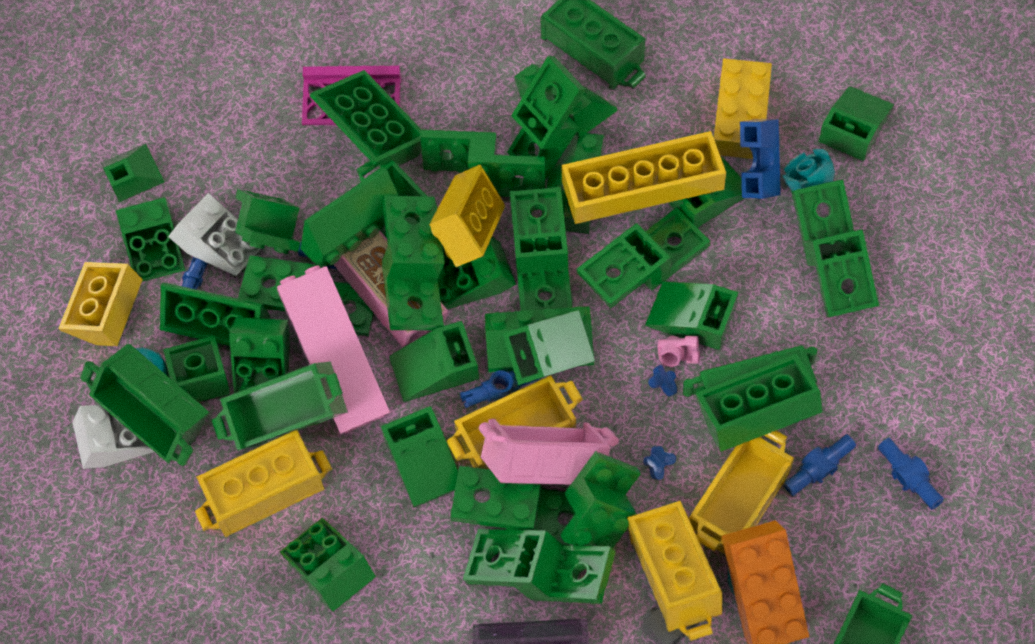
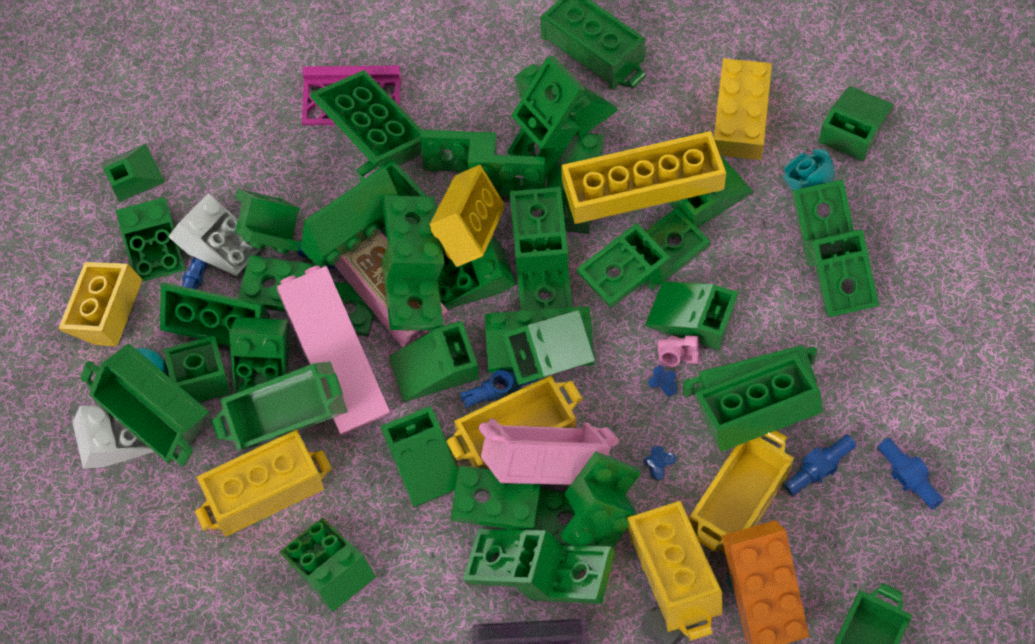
blue arch [740,119,781,199] -> none

